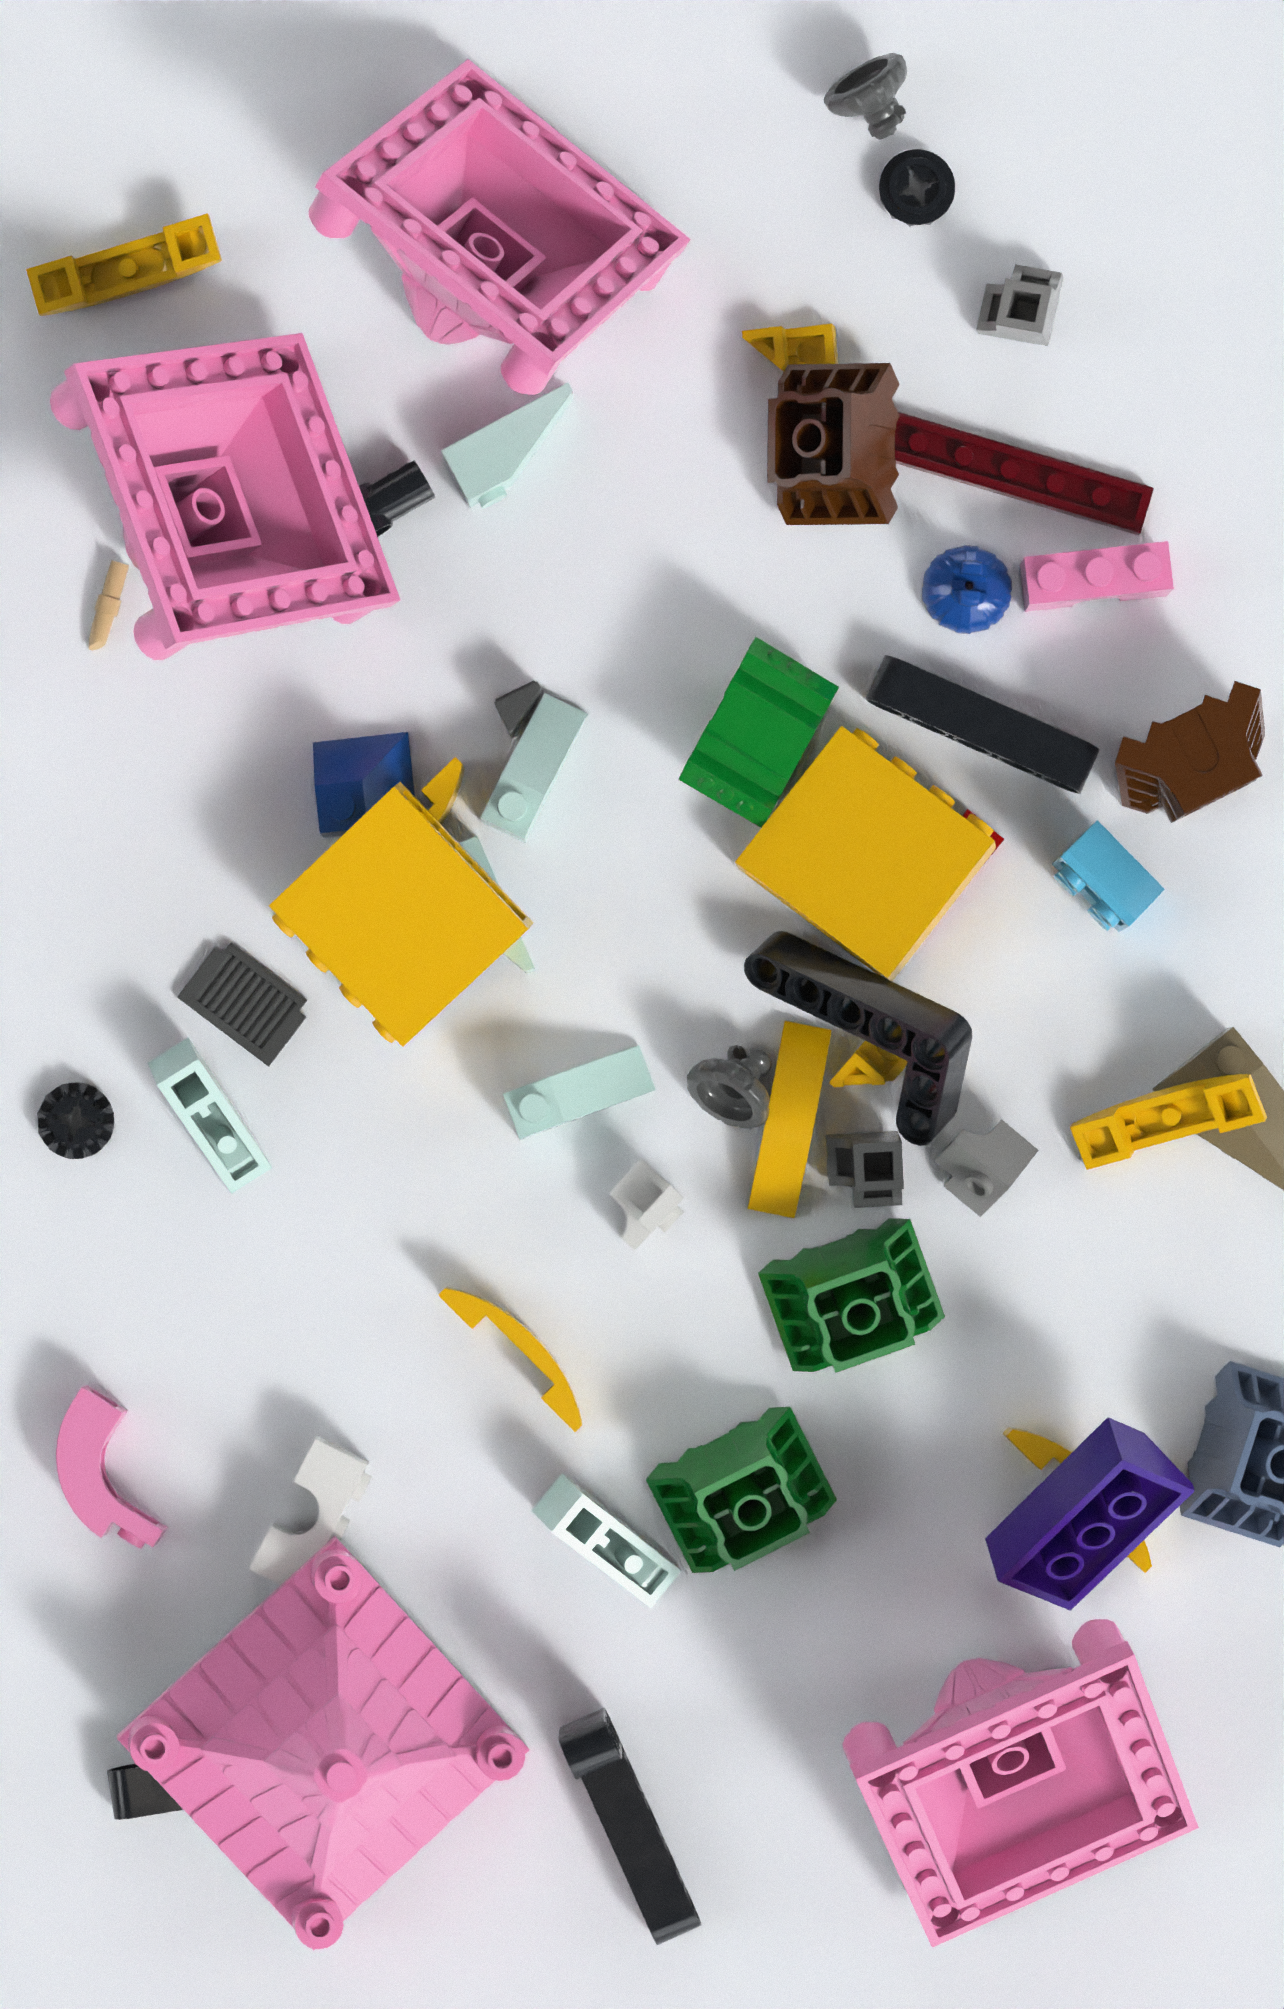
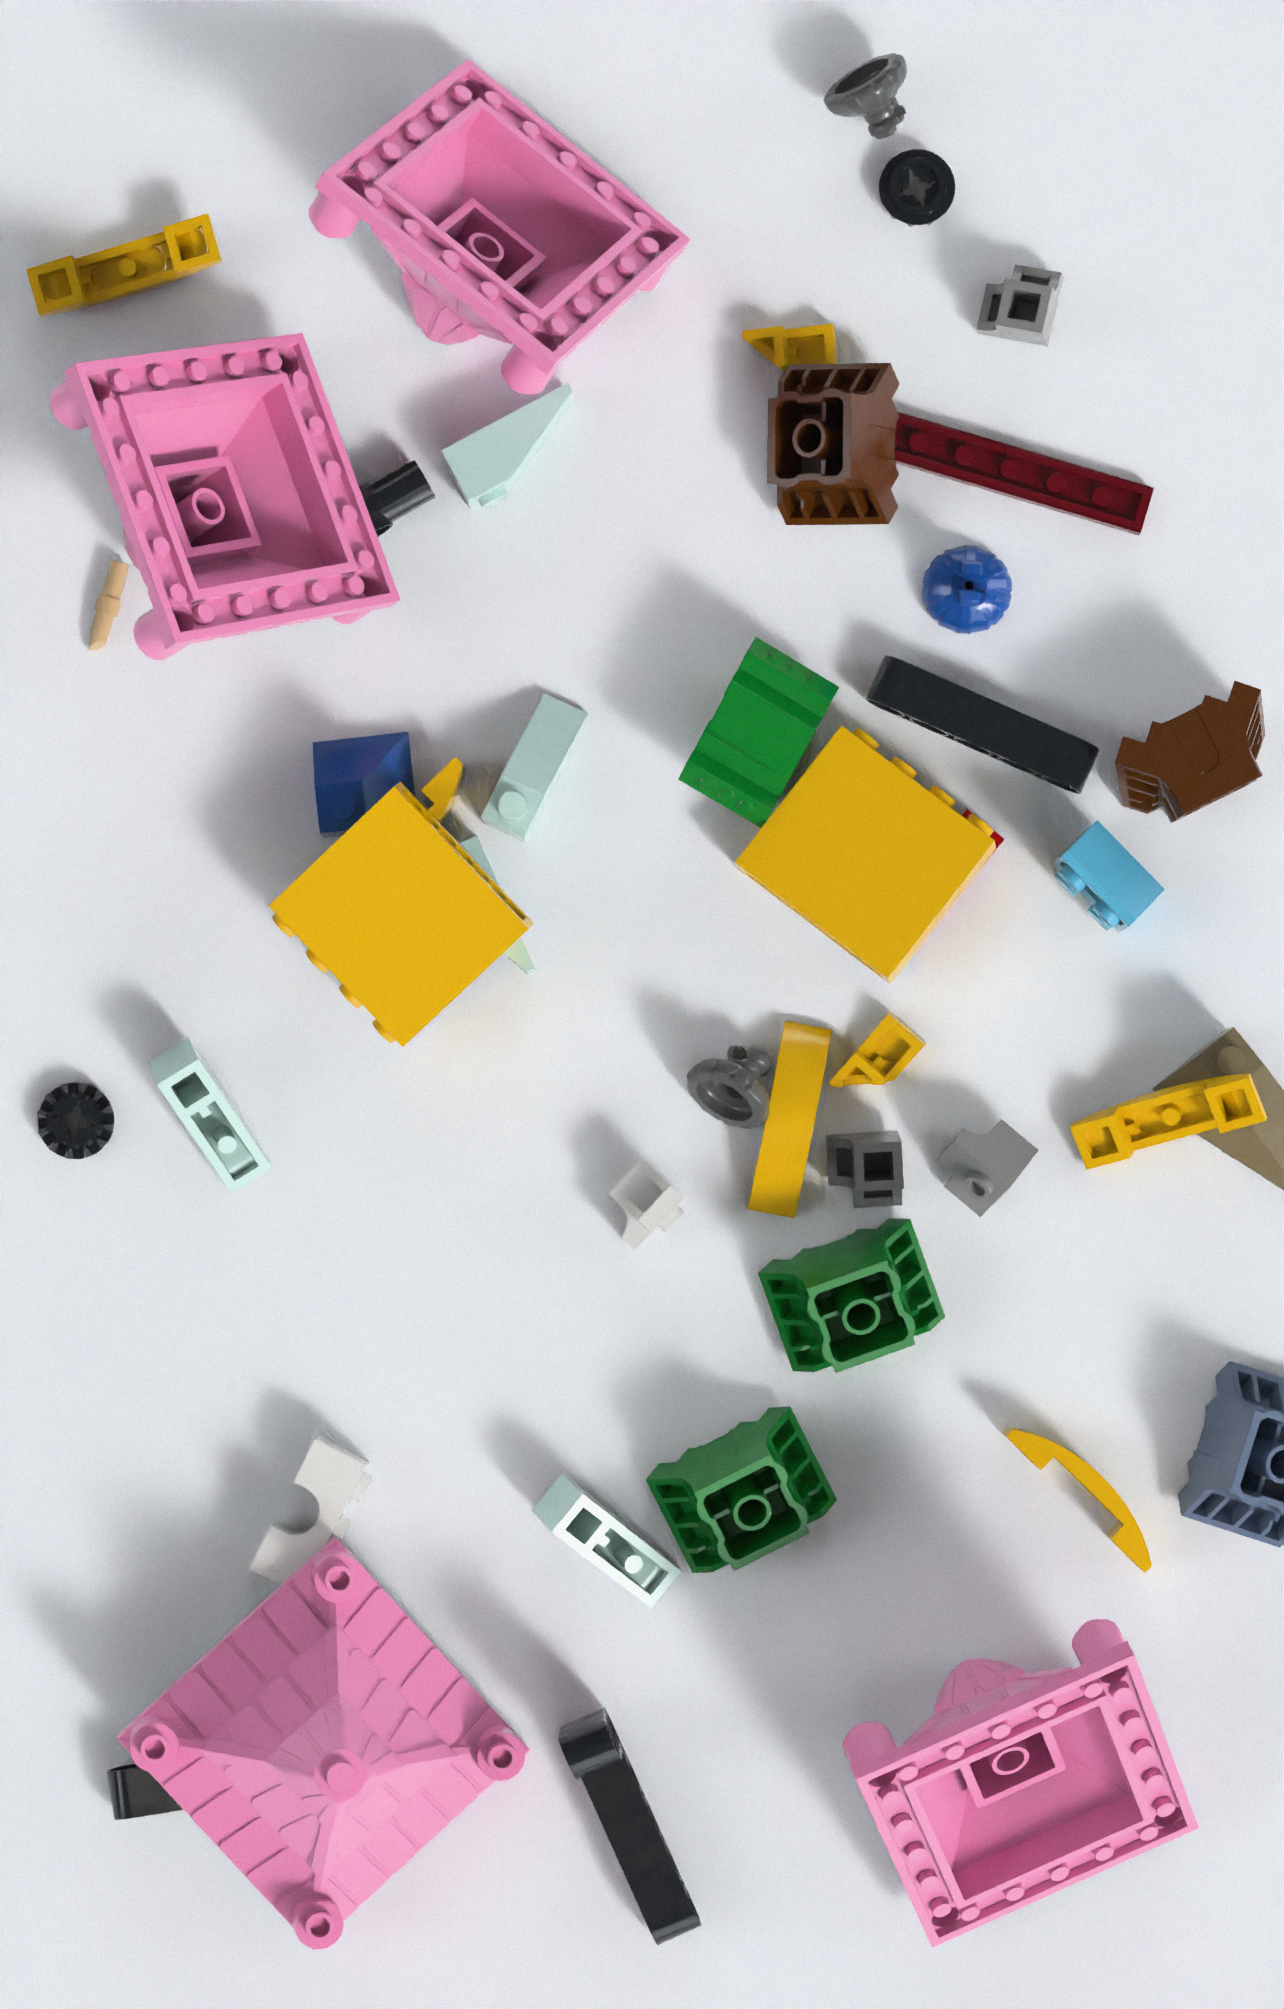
bright pink arch [56,1385,168,1549] -> none
dark grey window [177,942,307,1067] -> none
yellow slope [438,1287,583,1432] -> none
dark grey slope [494,680,541,738] -> none
light aqua slope [503,1045,656,1140] -> none
black beam [744,931,972,1146] -> none
dark purple slope [985,1417,1195,1611] -> none
bright pink arch [1019,541,1174,612] -> none

